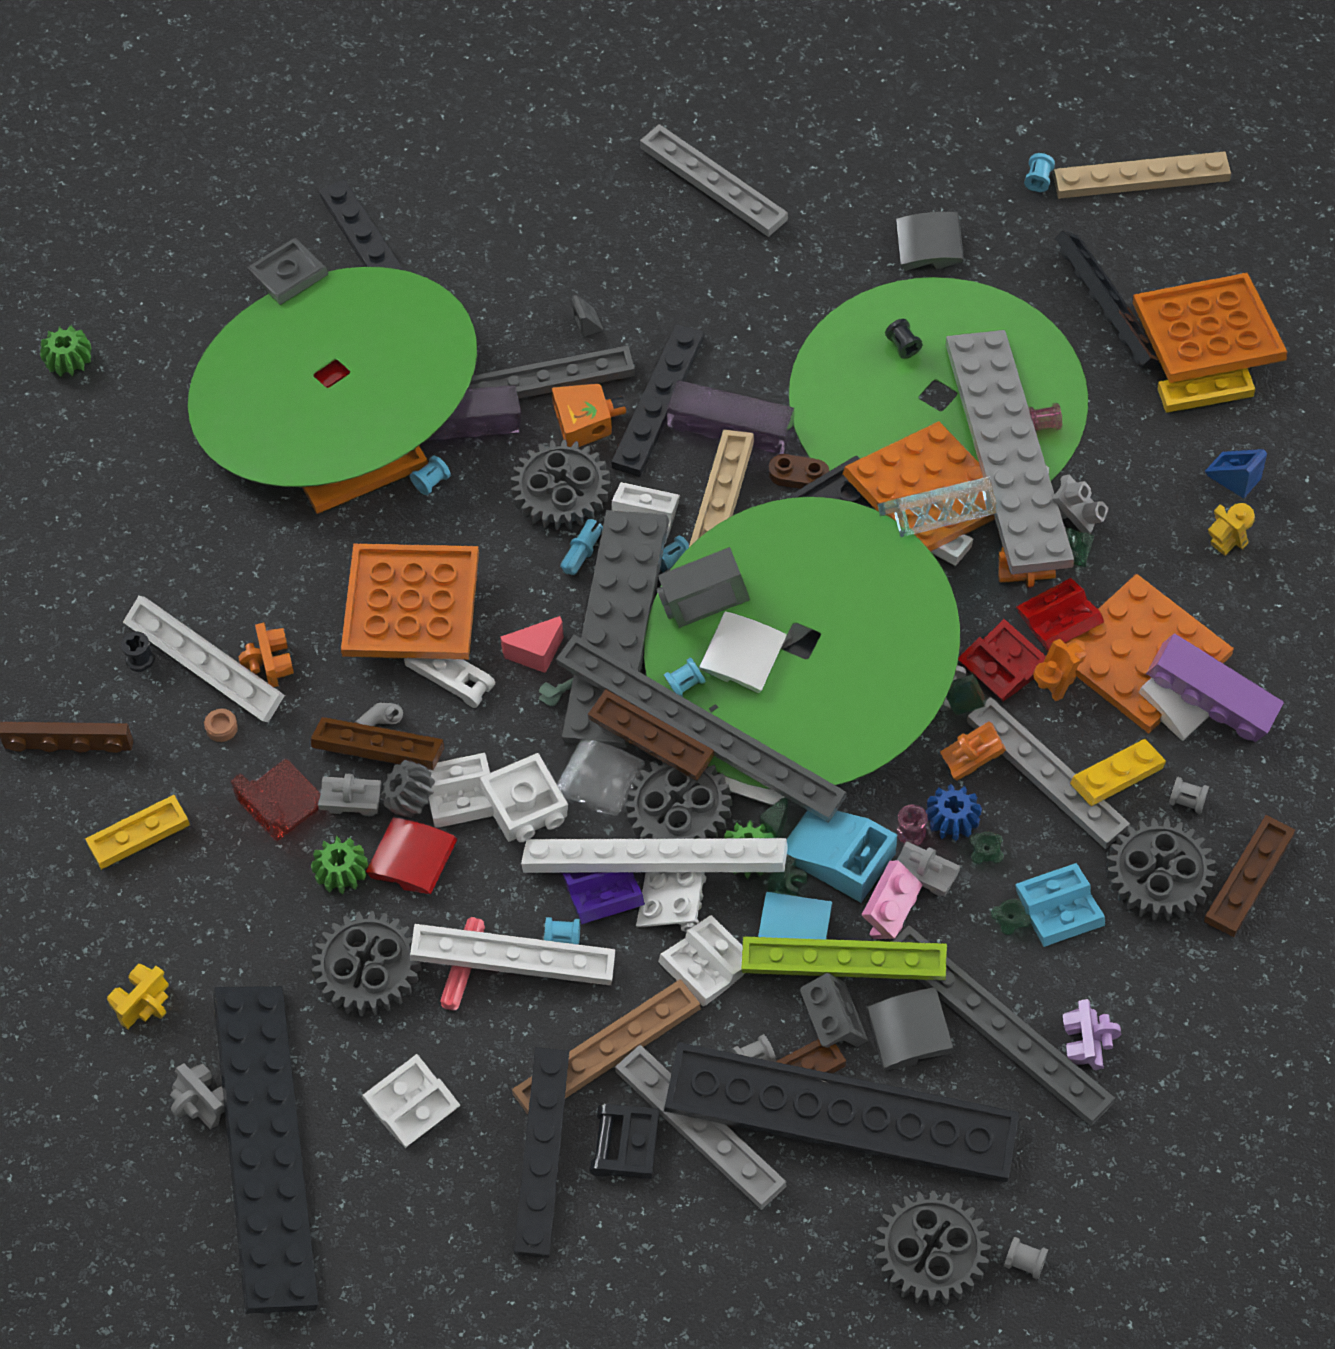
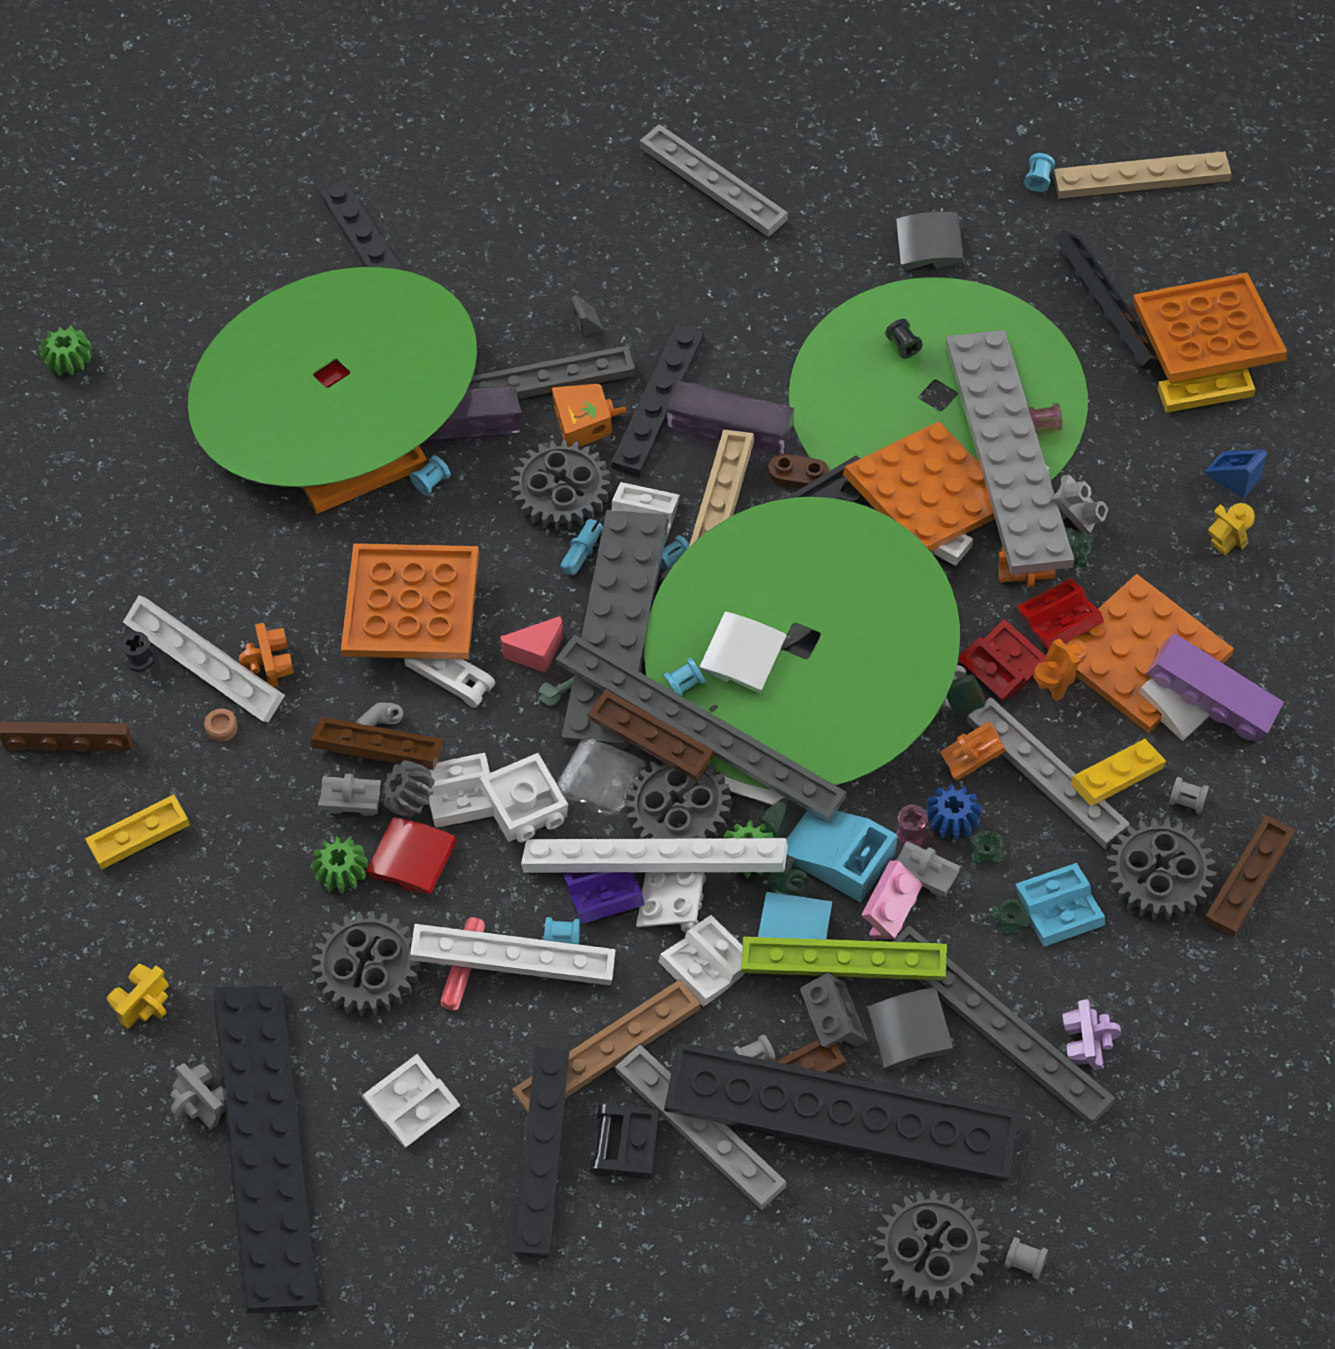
clear red bracket [231,759,321,842] -> none
dark grey plate [247,238,329,305] -> none
dark grey window [656,547,750,628] -> none
clear light blue fence [877,476,998,537] -> none

